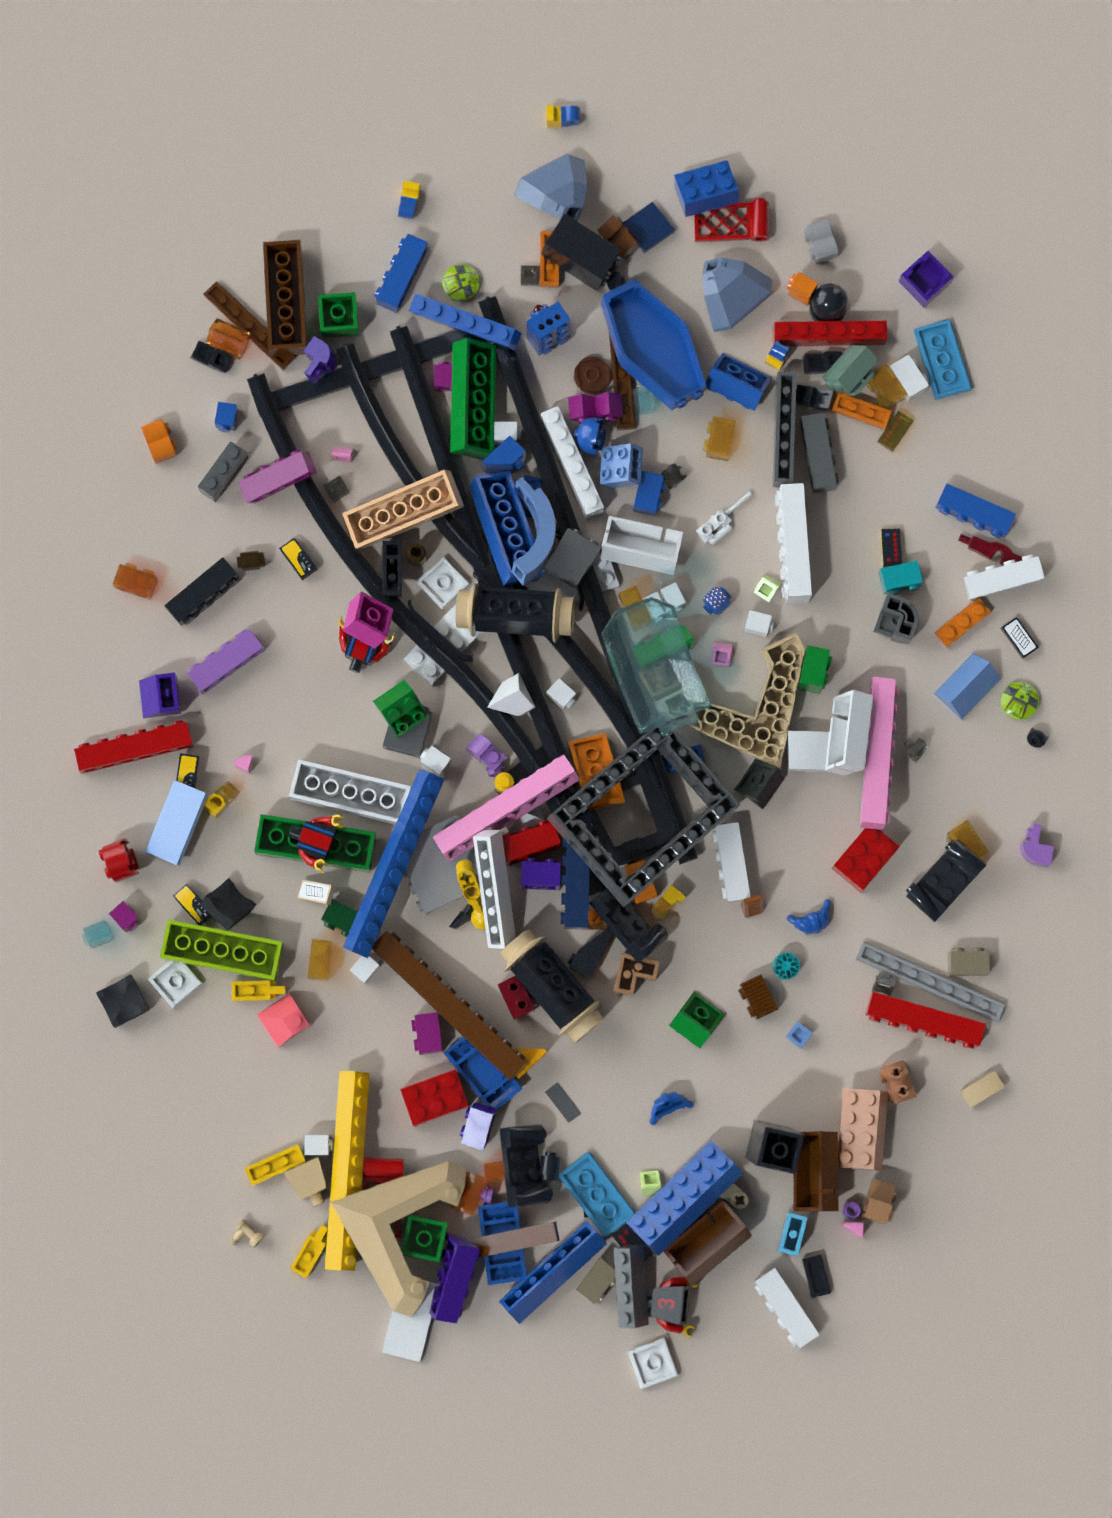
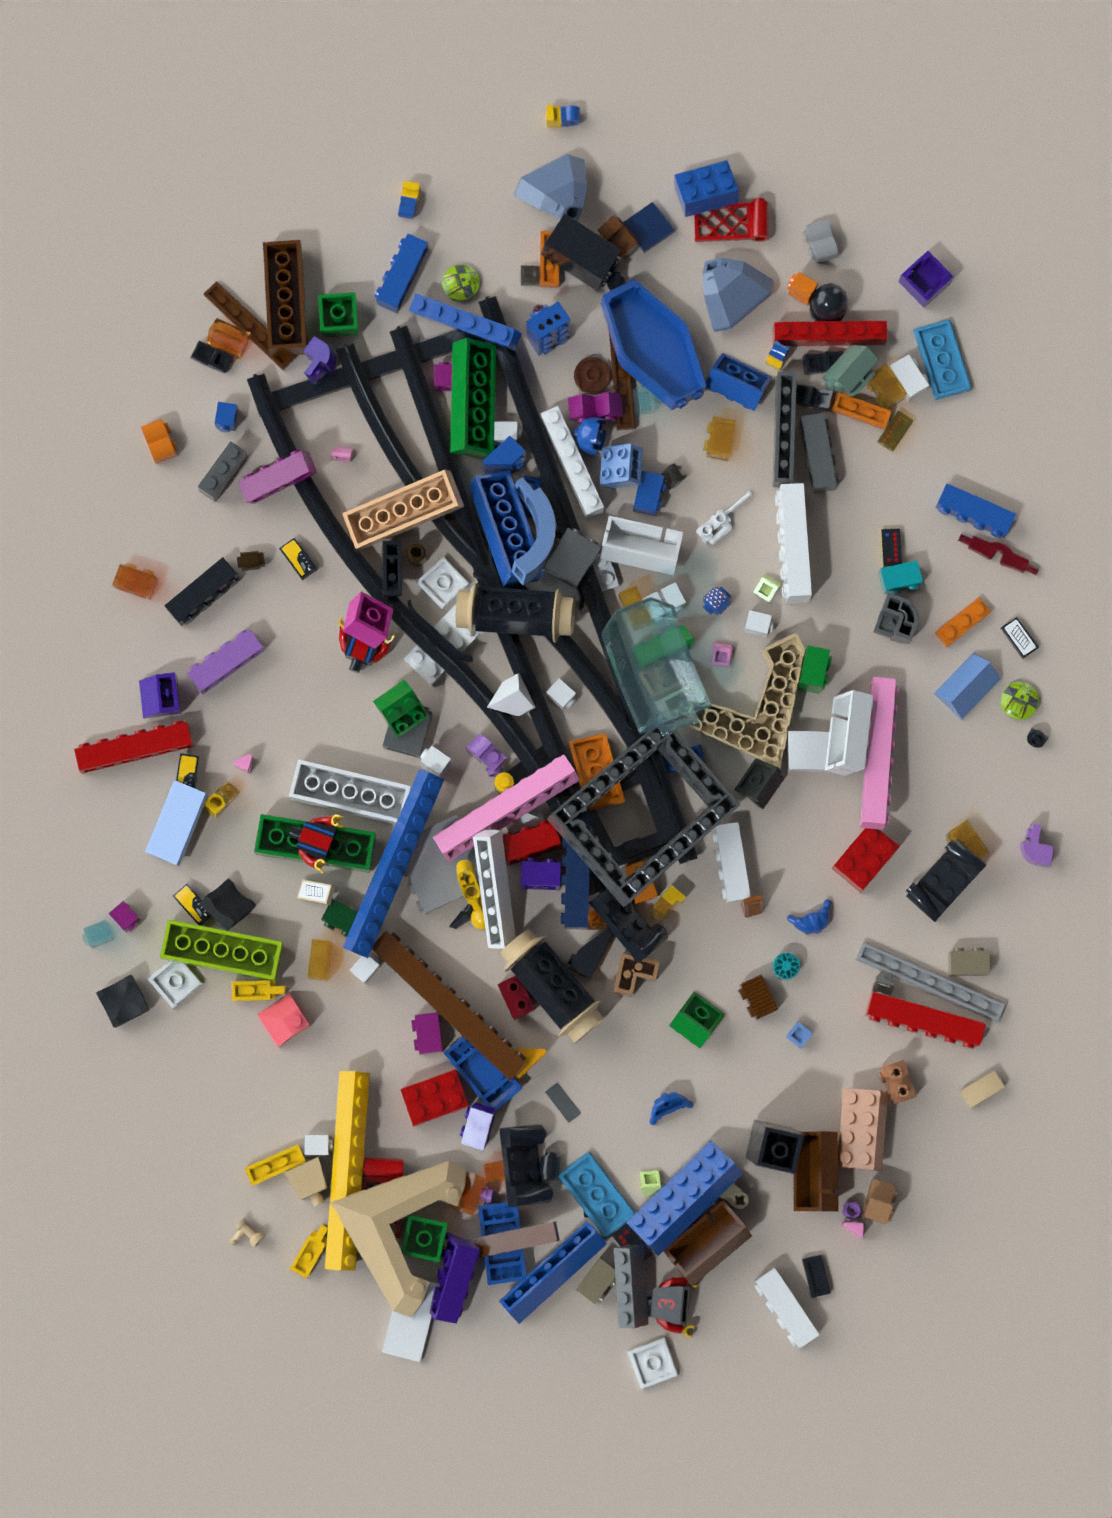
red brick [98,838,139,883] -> none
clear smoke tile [323,476,350,502] -> none
medium azure brick [777,1212,808,1256] -> none
clear smoke tile [904,738,928,763] -> none
white brick [963,554,1045,600] -> none

